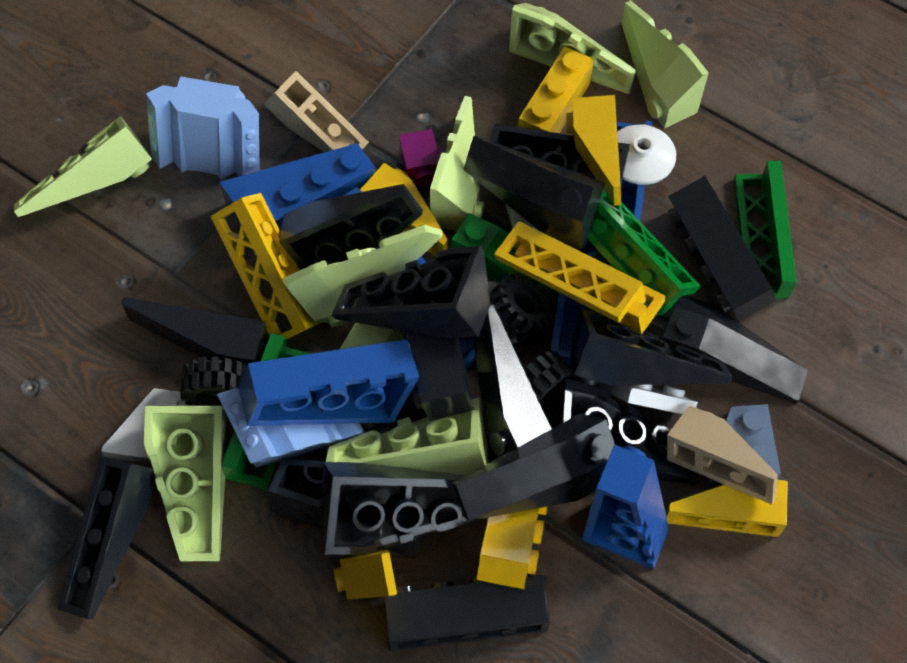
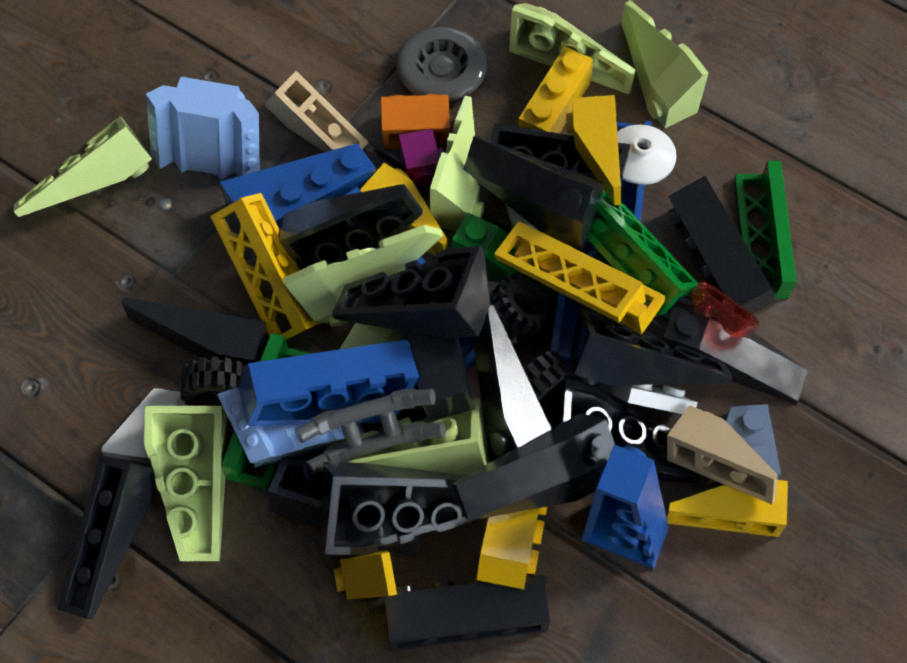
none -> dark grey piece [295,389,446,476]
none -> orange brick [381,94,450,150]
none -> dark grey wheel [396,27,487,101]
none -> clear red plate [690,282,760,339]

